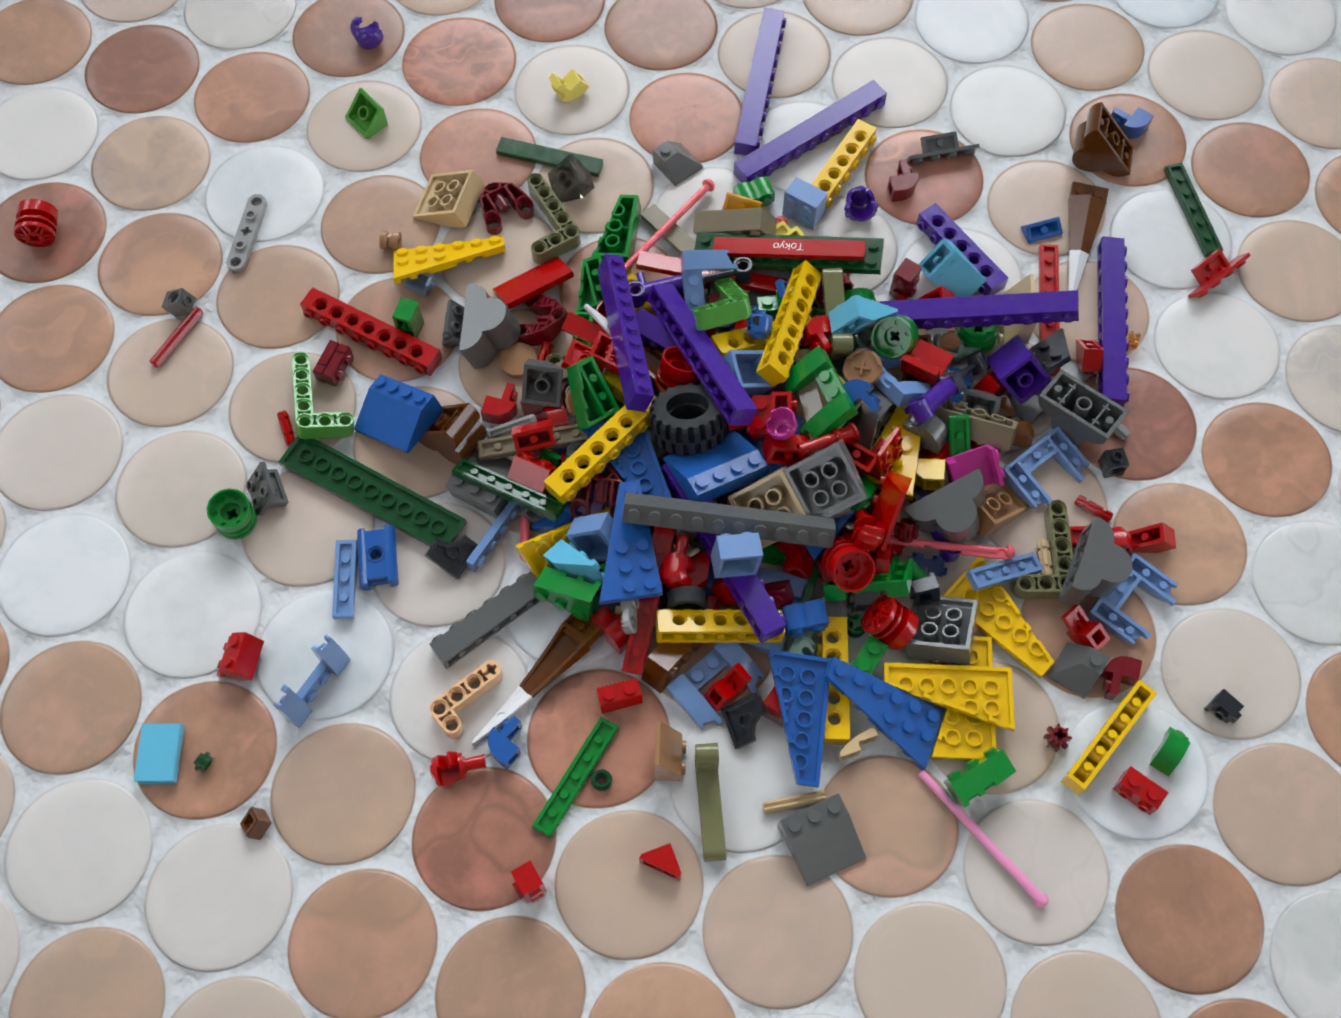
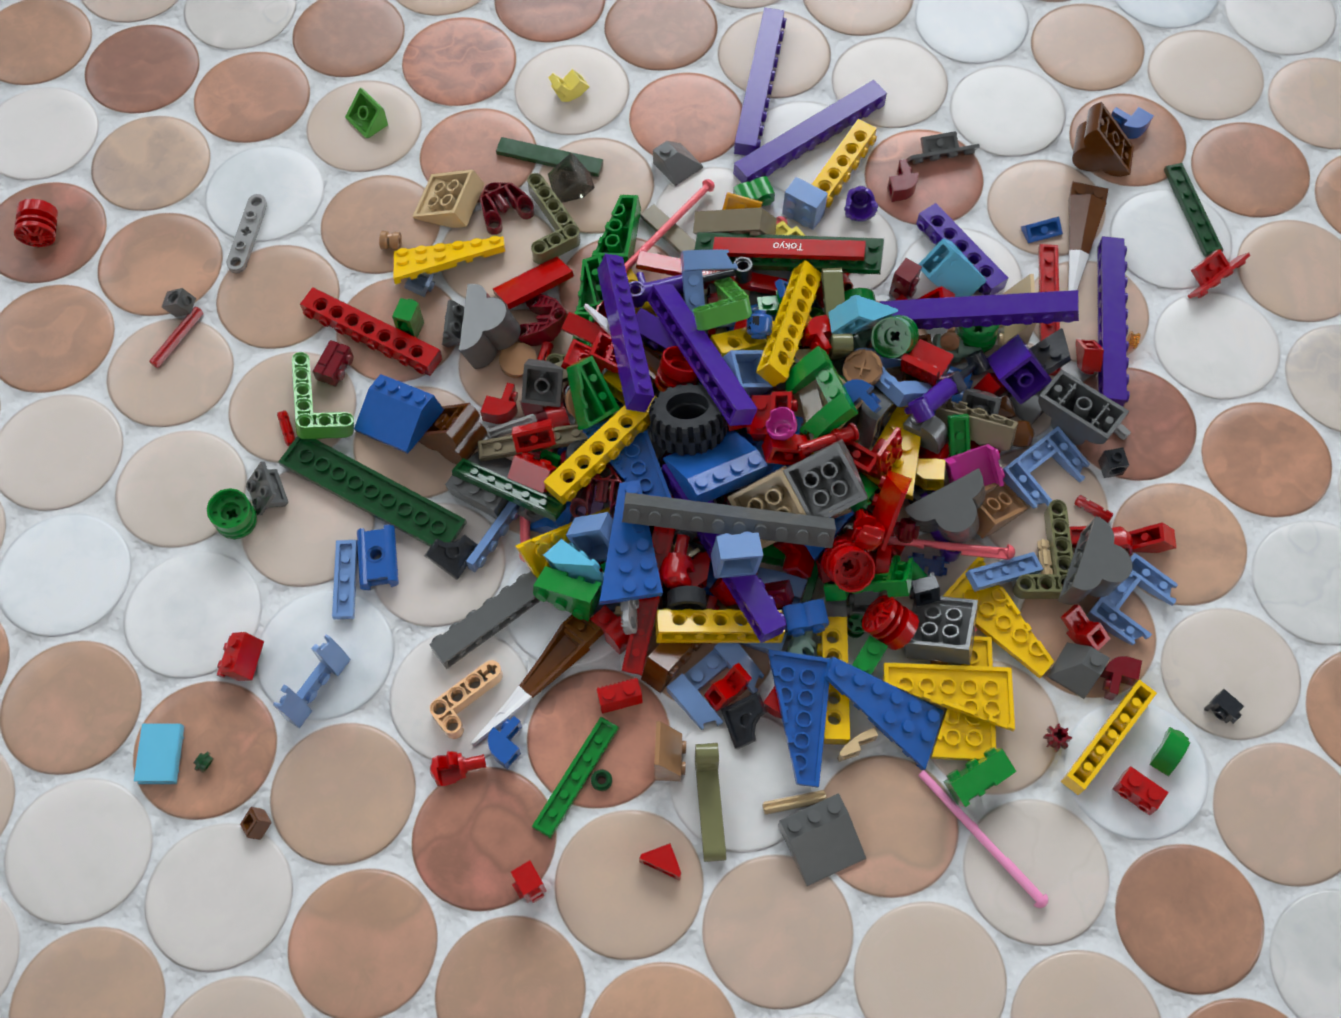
dark purple hair [350,16,384,49] -> none

